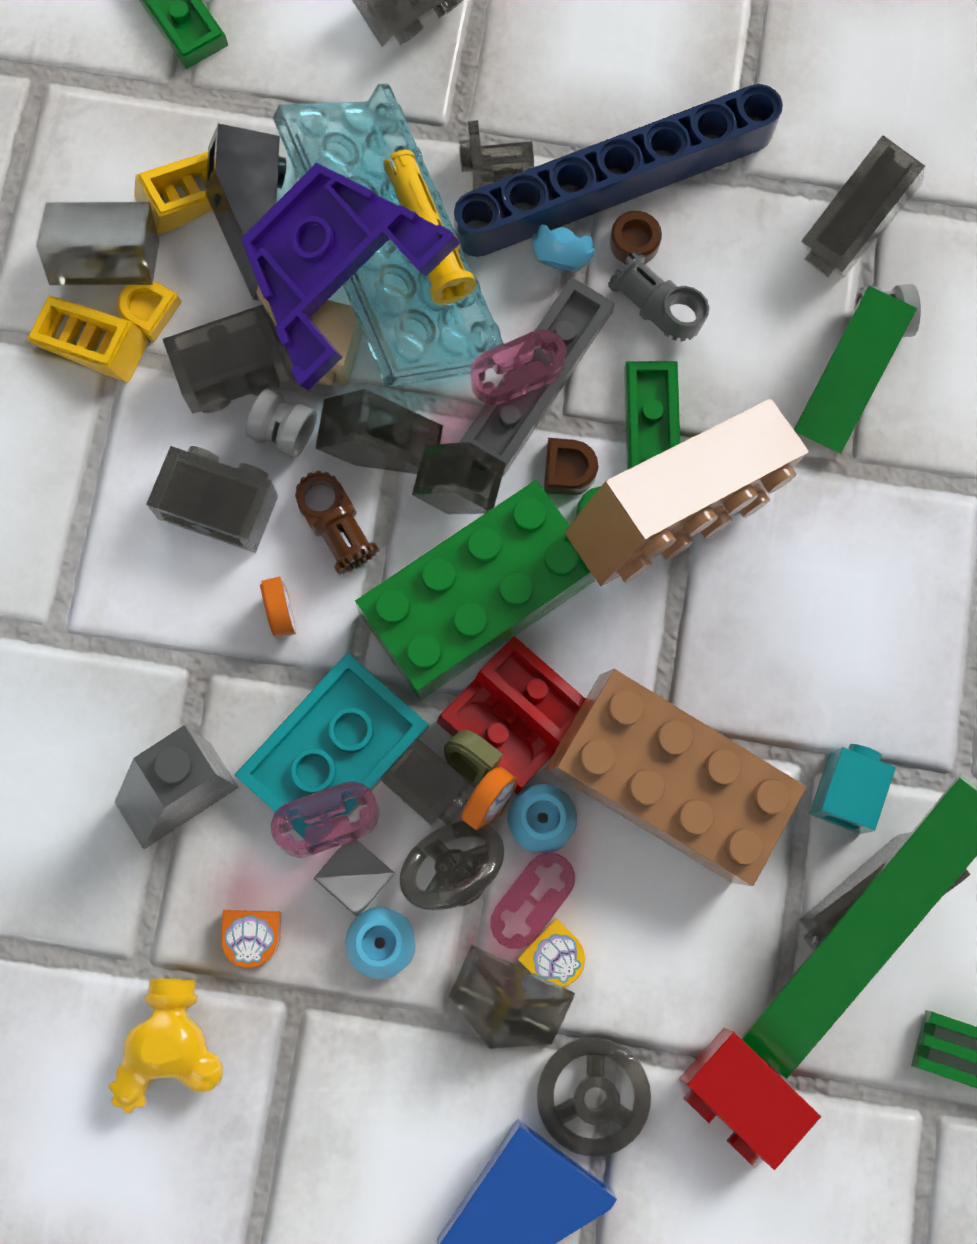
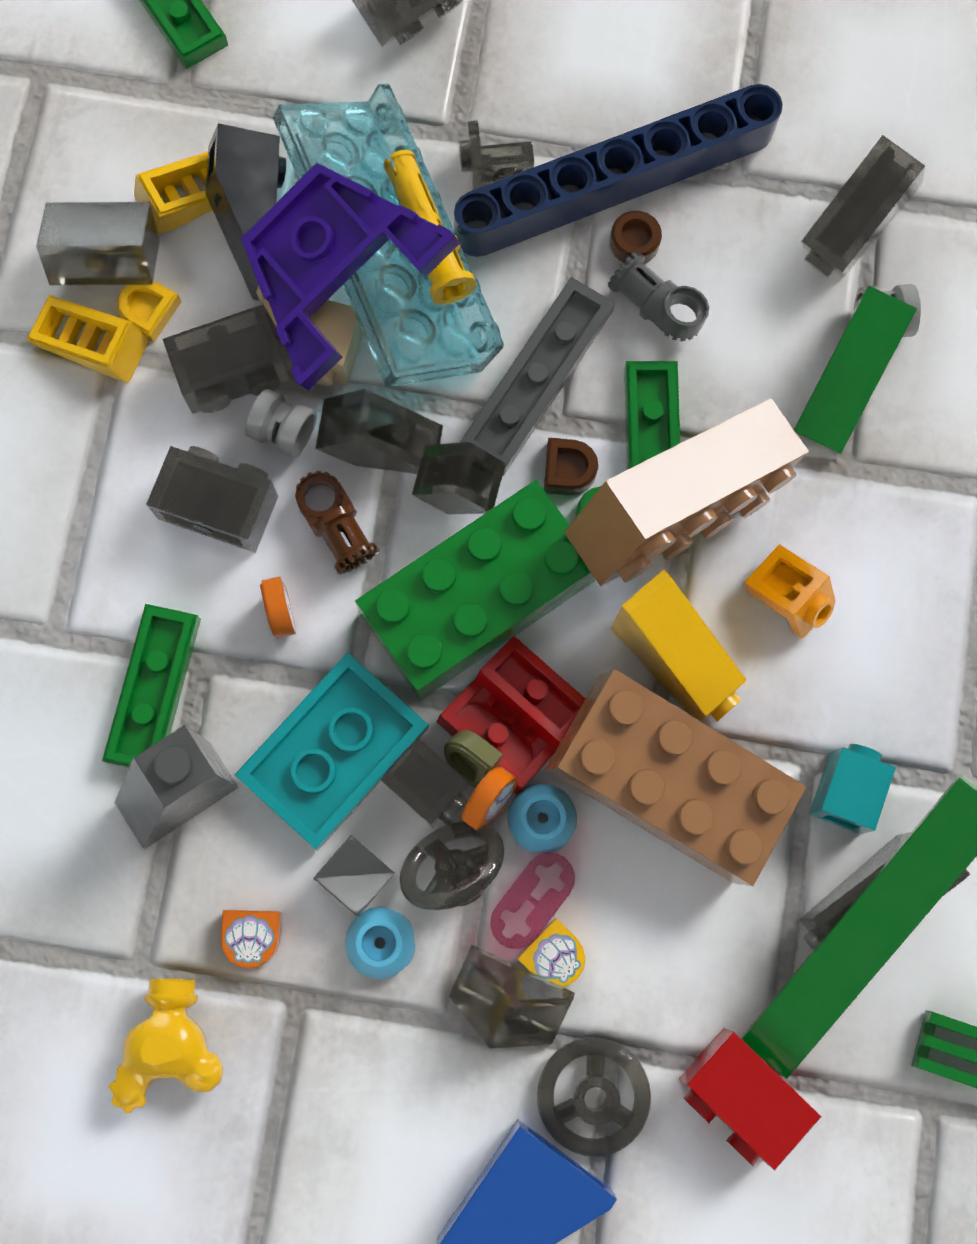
clear pink beam [271,782,380,858] -> none
clear pink beam [470,330,567,405] -> none
medium azure plate [532,224,596,272] -> none
none -> green tile [102,604,201,768]
none -> yellow slope [611,569,747,722]
none -> light orange bracket [744,544,836,639]

